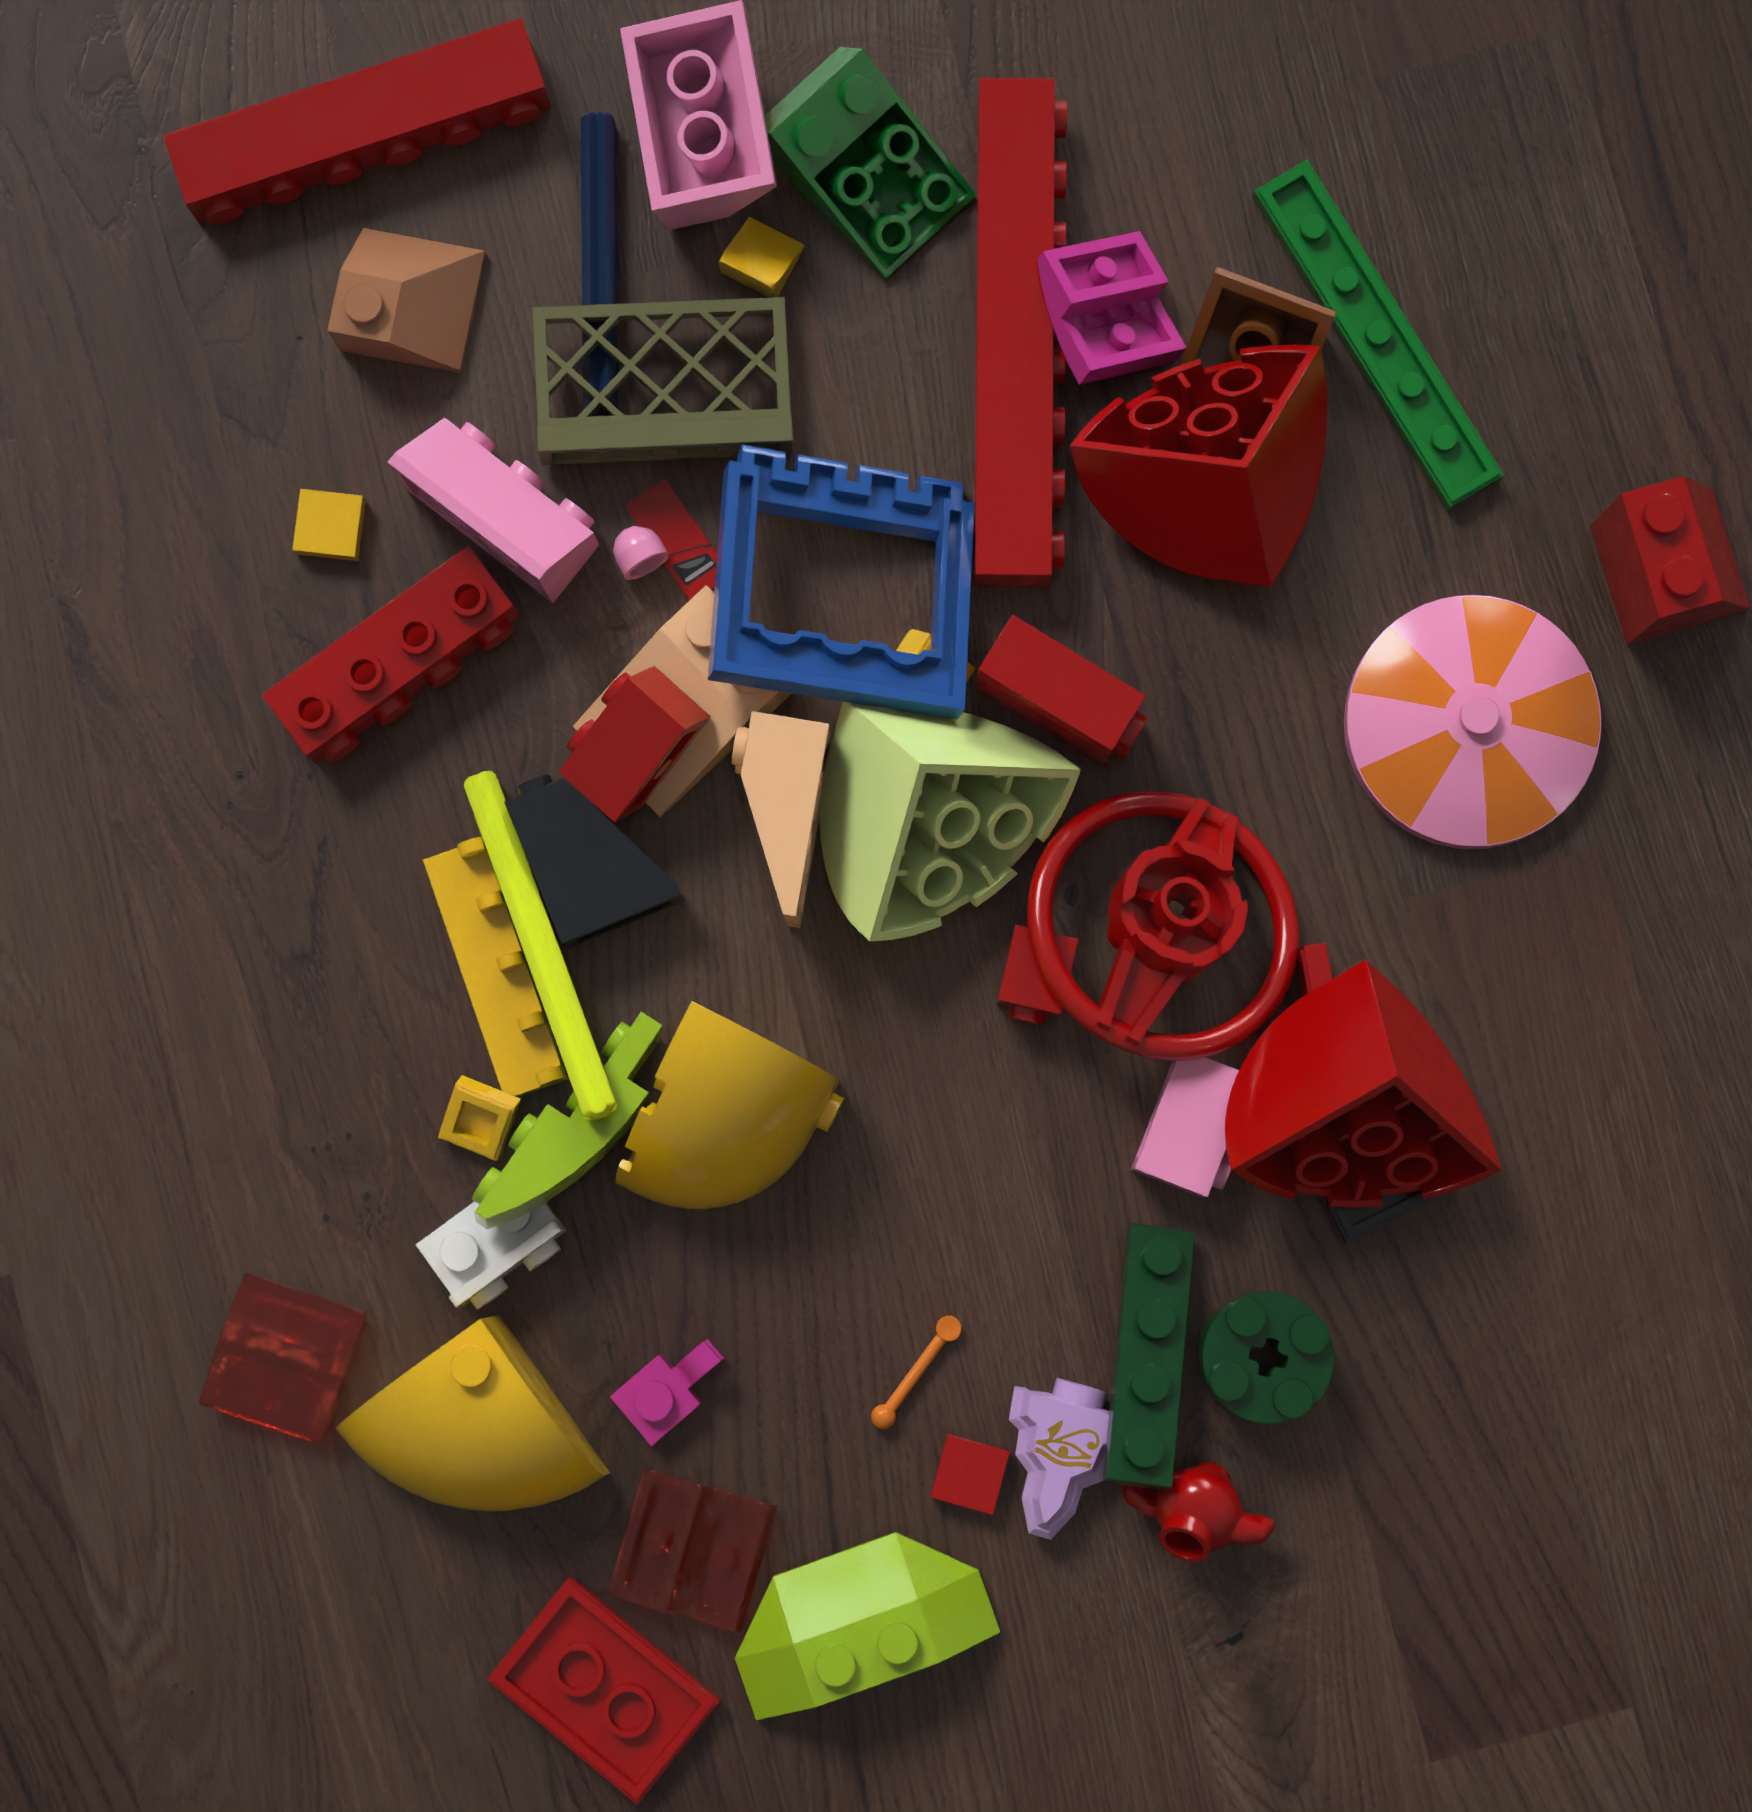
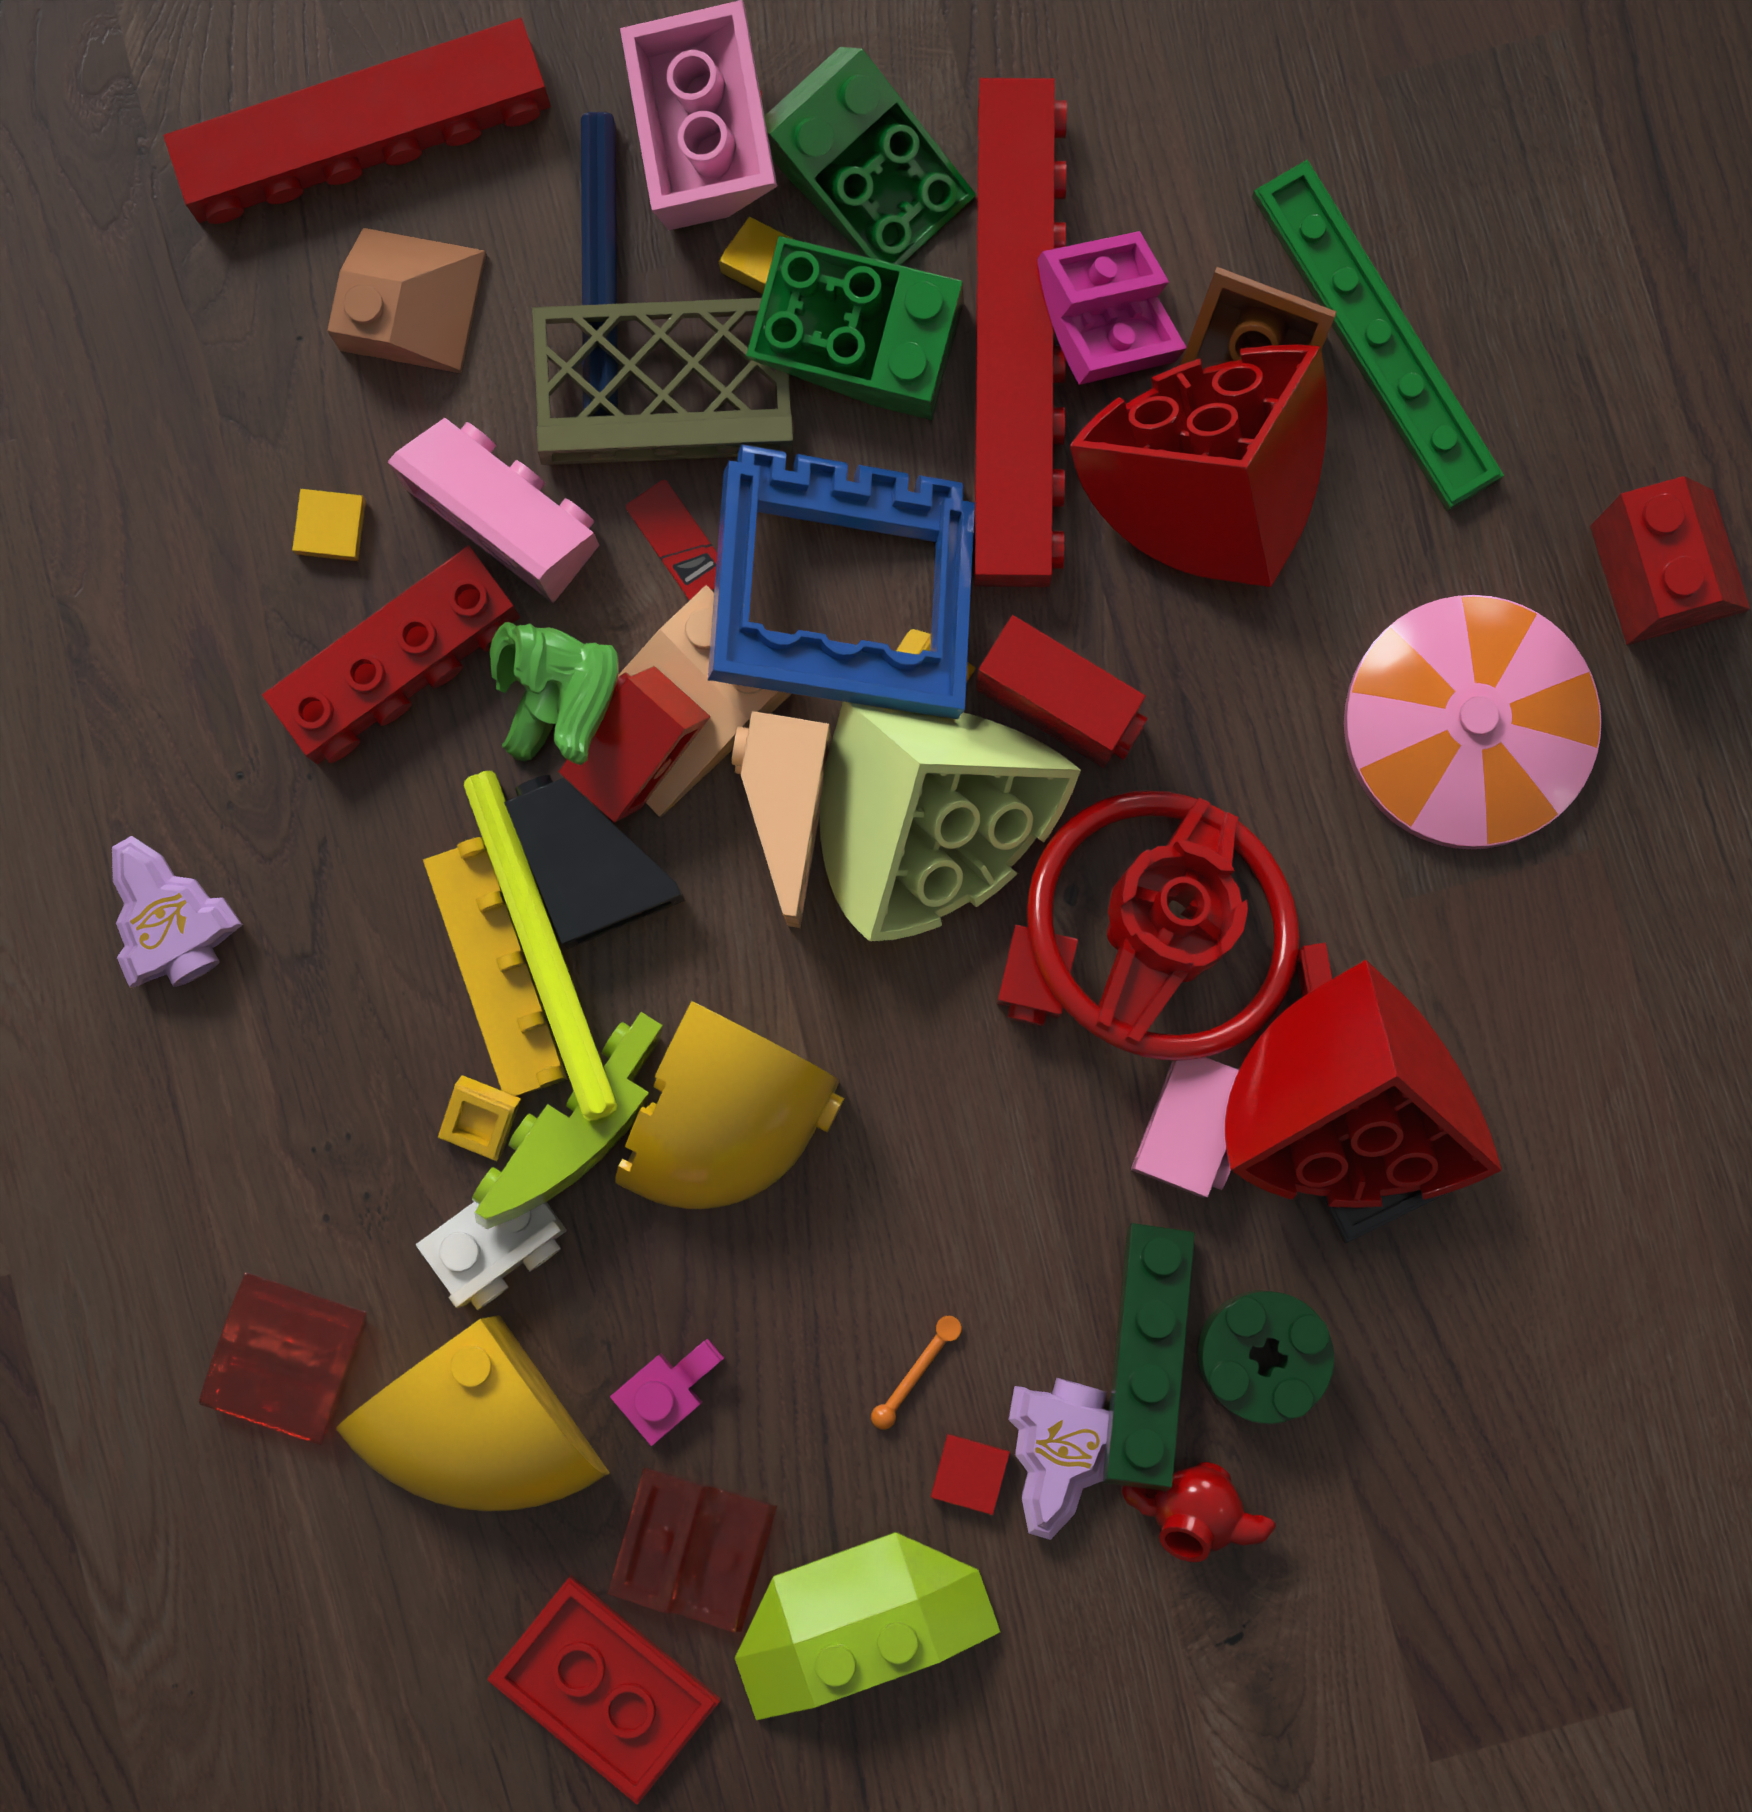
bright pink hinge [613,526,669,580] -> none
none -> lavender rock [112,836,243,988]
none -> bright green hair [490,622,619,765]
none -> green slope [746,236,964,420]

